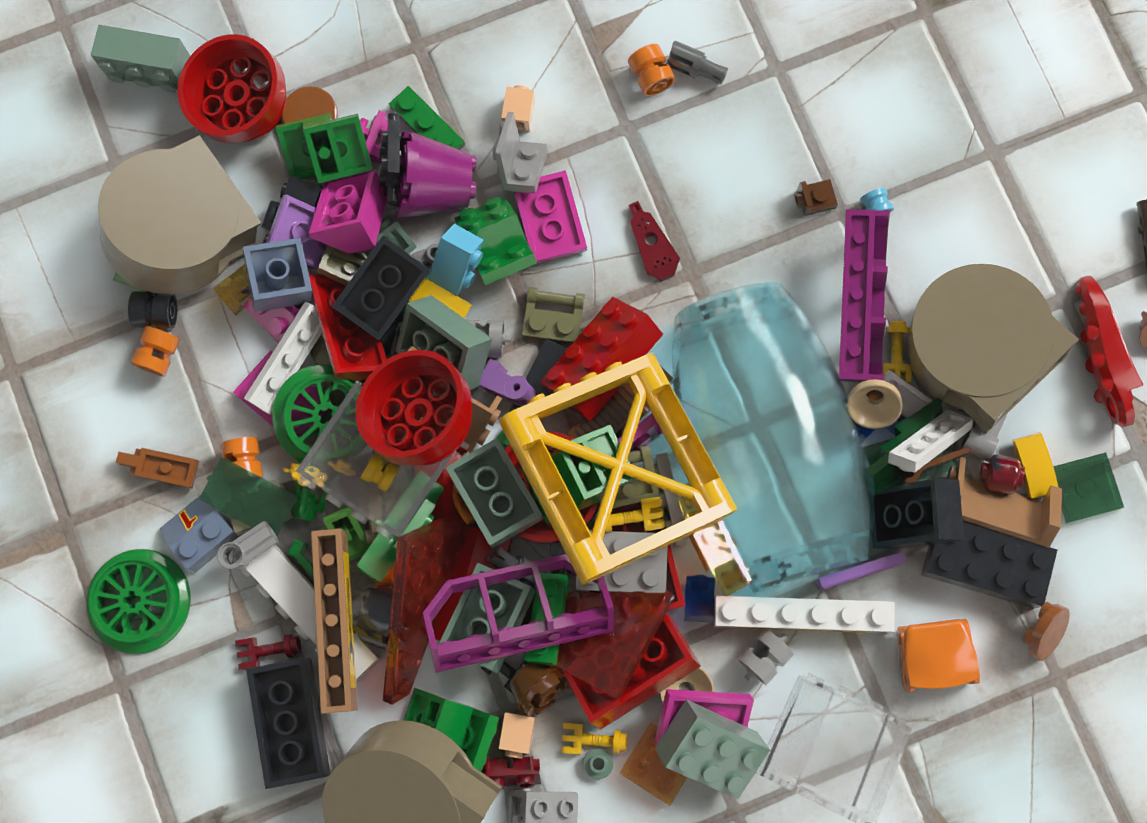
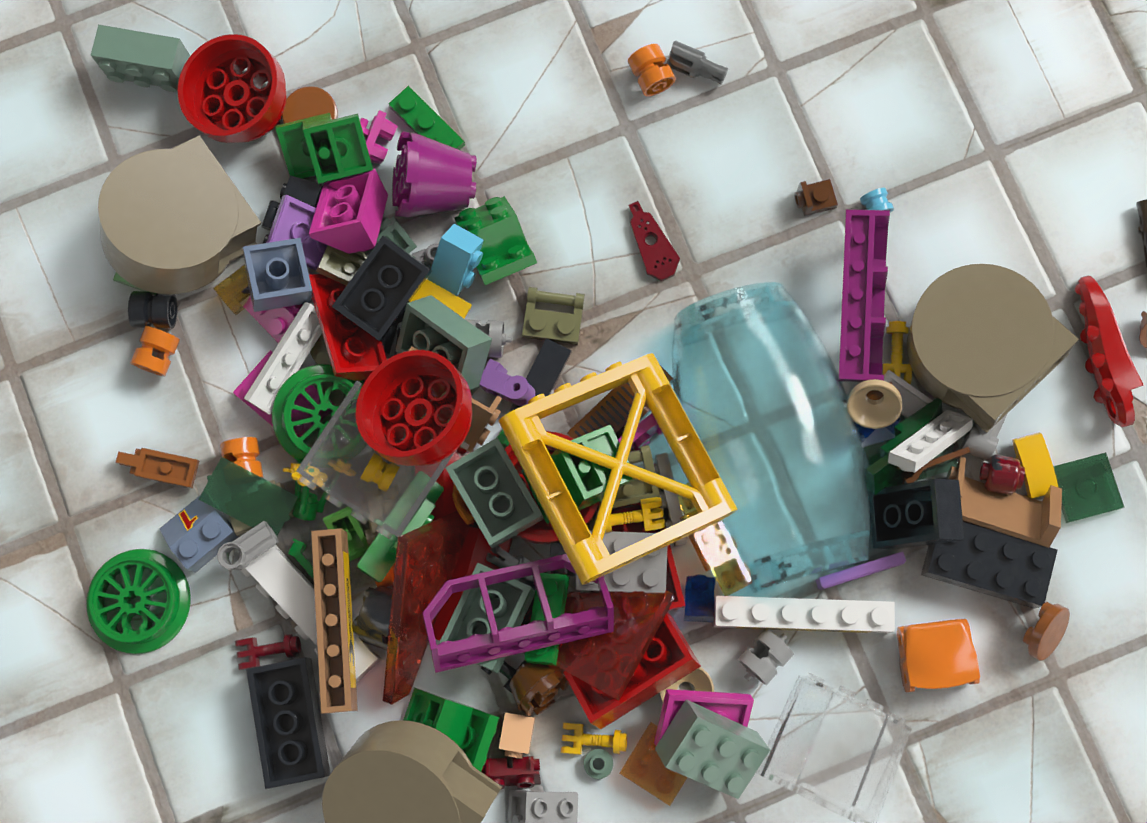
black plate [379,113,400,206] -> none
light grey bracket [493,112,548,193] -> none
light nougat brick [501,85,535,131] -> none
dark pink plate [514,170,587,264] -> none
red brick [540,296,663,421] -> none

